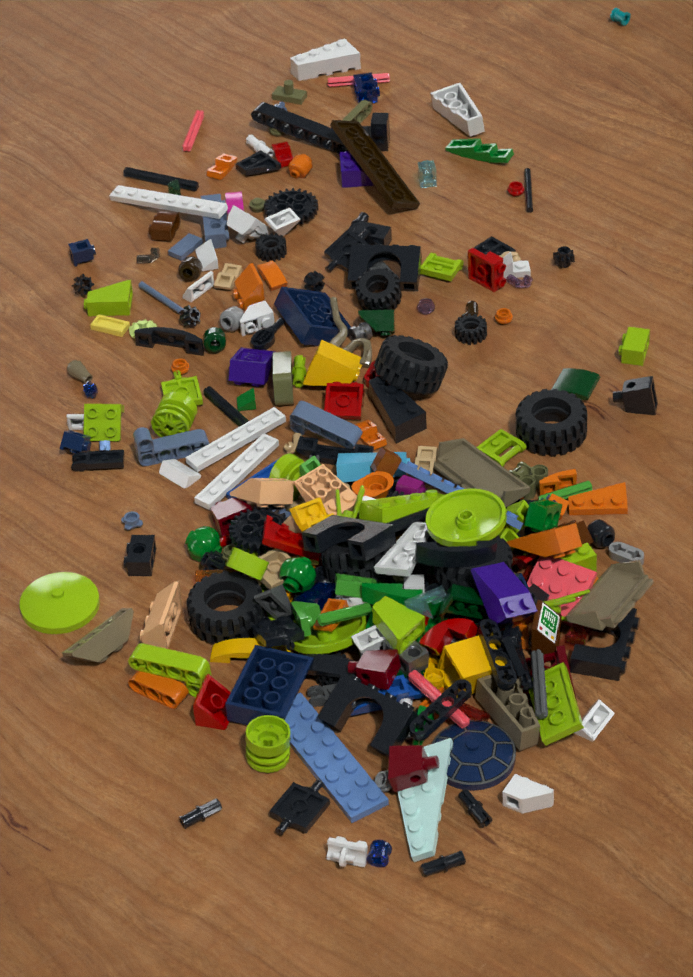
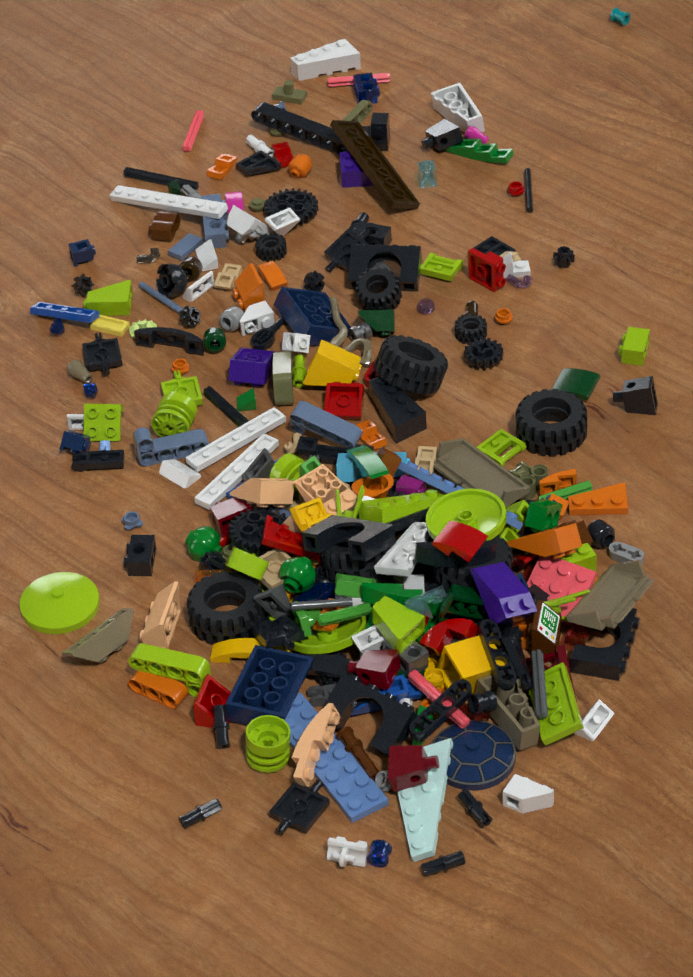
none -> blue tile [30,302,100,323]
none -> clear blue arm [50,318,65,335]
none -> black plate [82,332,123,376]
none -> black cylinder [156,264,188,299]
none -> light grey axle [181,184,201,199]
none -> black pin [212,705,230,749]
none -> flat silver slope [241,448,274,482]
none -> white brick [282,332,310,353]
none -> dark grey bar [291,598,353,611]
none -> light nougat slope [292,703,340,787]
none -> reddish brown pin [336,726,380,782]
none -> green slope [346,445,389,479]
none -> black torso [421,119,463,151]
none -> red slope [432,521,488,562]
none -> dark pink cone [464,125,489,144]
none -> black gear [464,337,504,369]
none -> black wheel [468,690,497,715]

